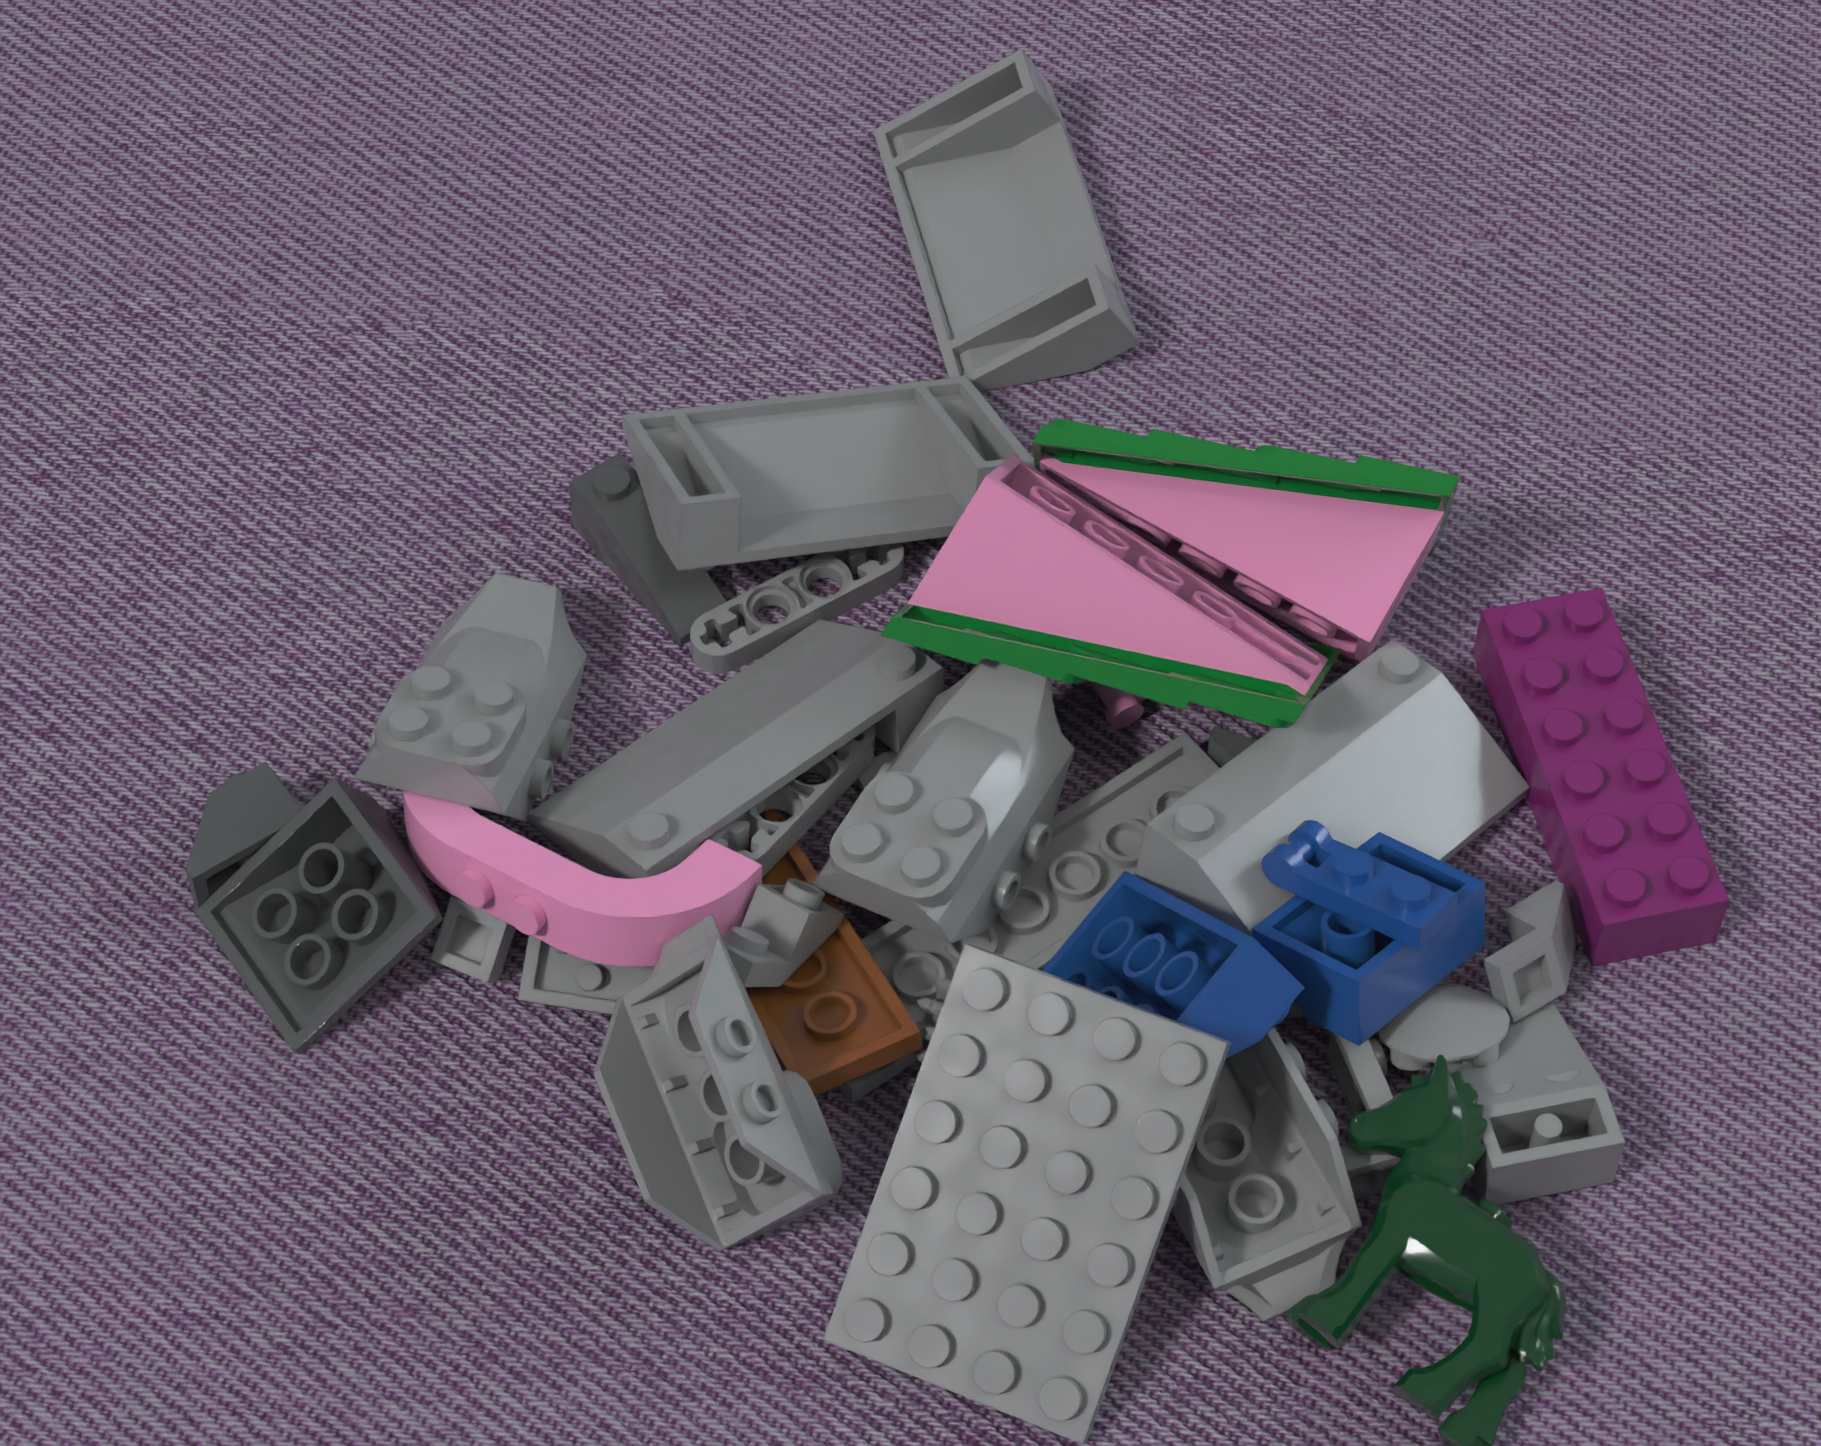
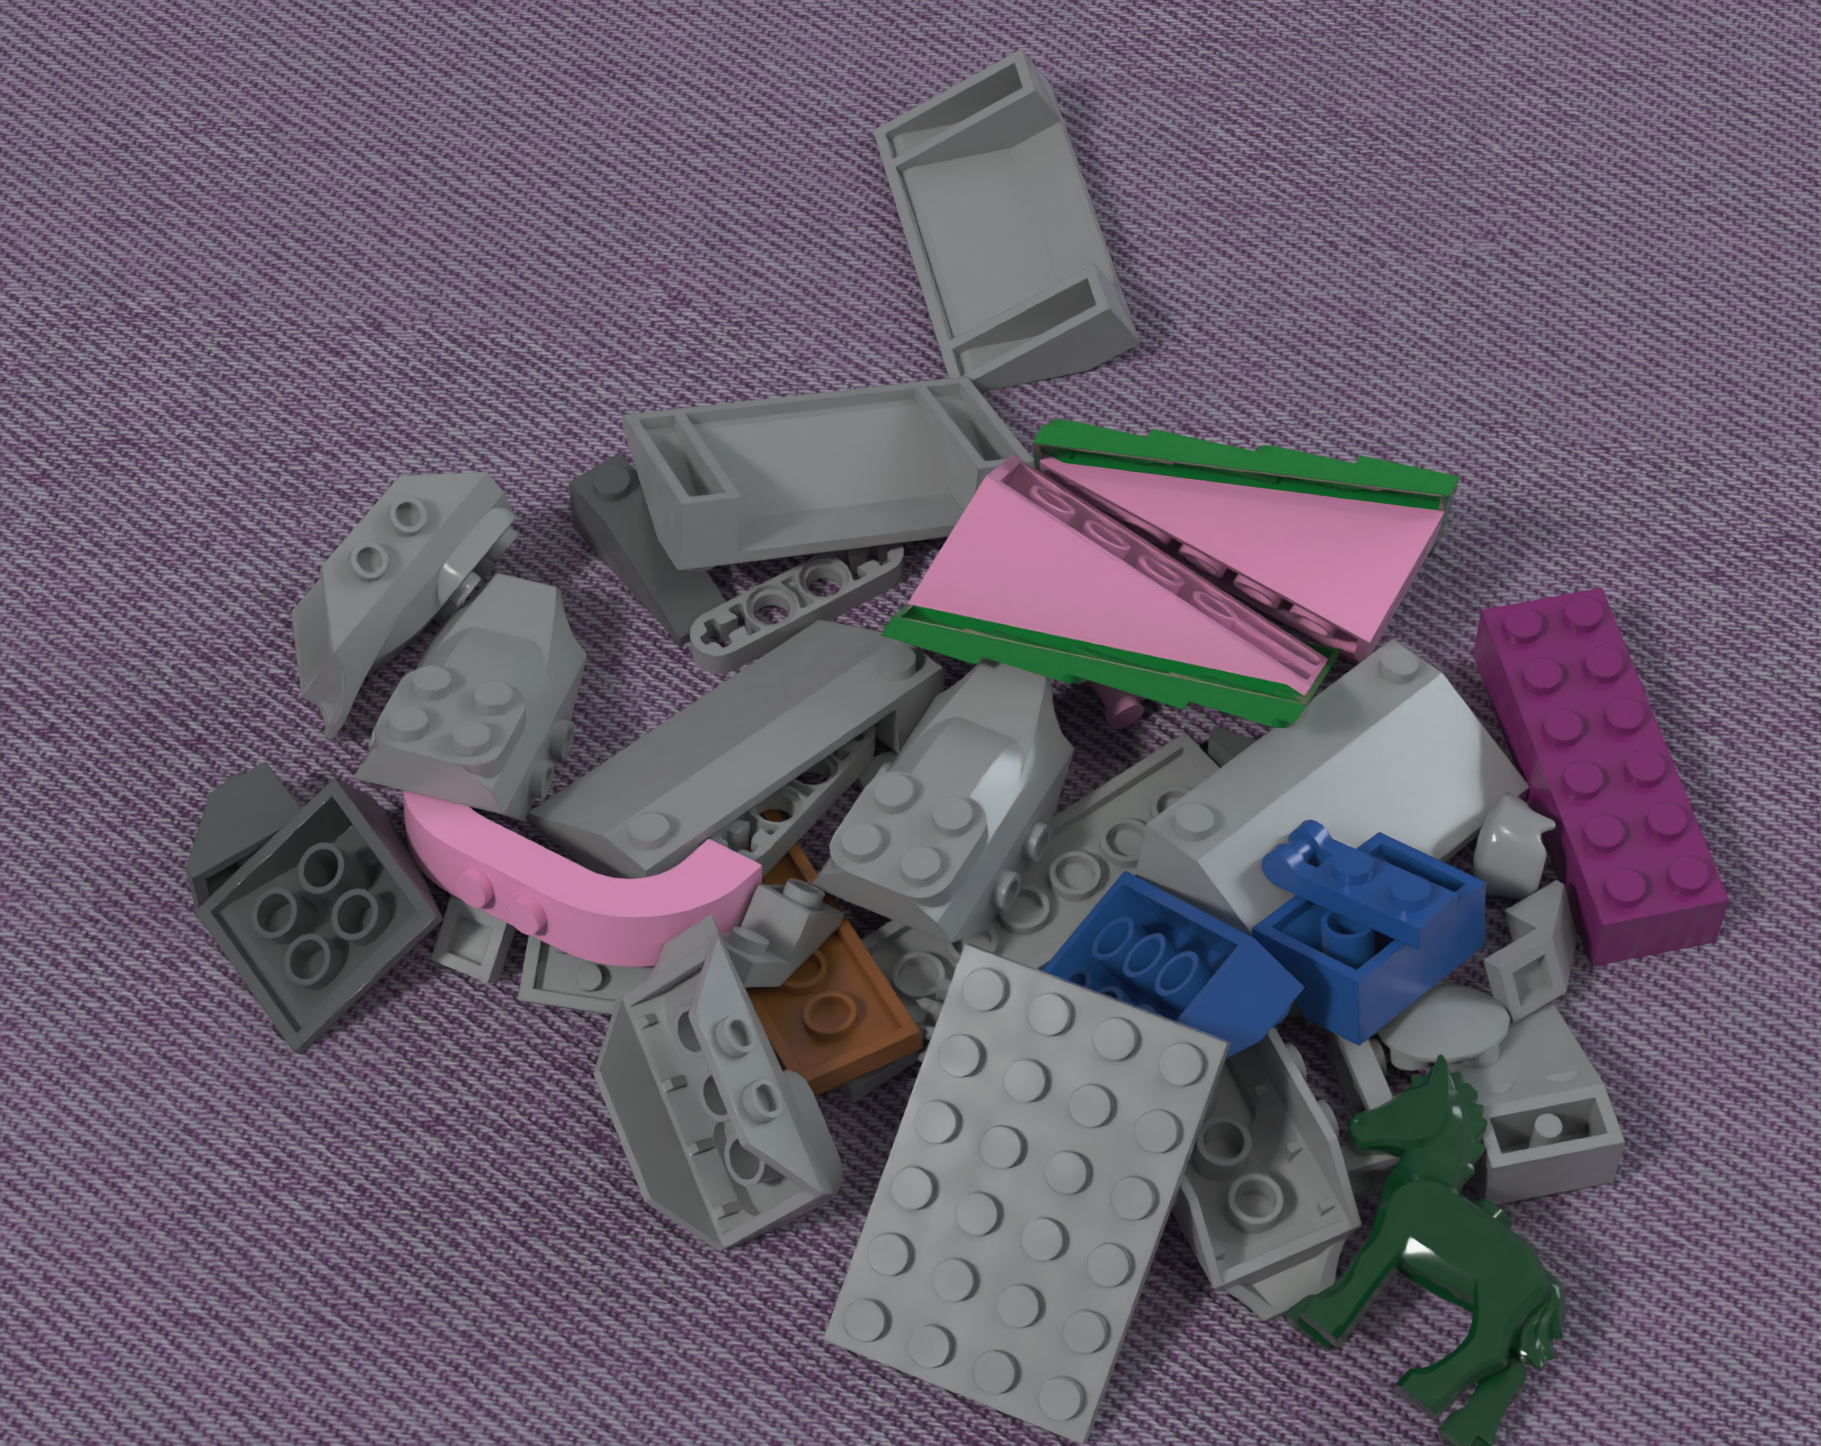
none -> light grey slope [291,472,519,740]
none -> light grey hair [1473,792,1556,901]

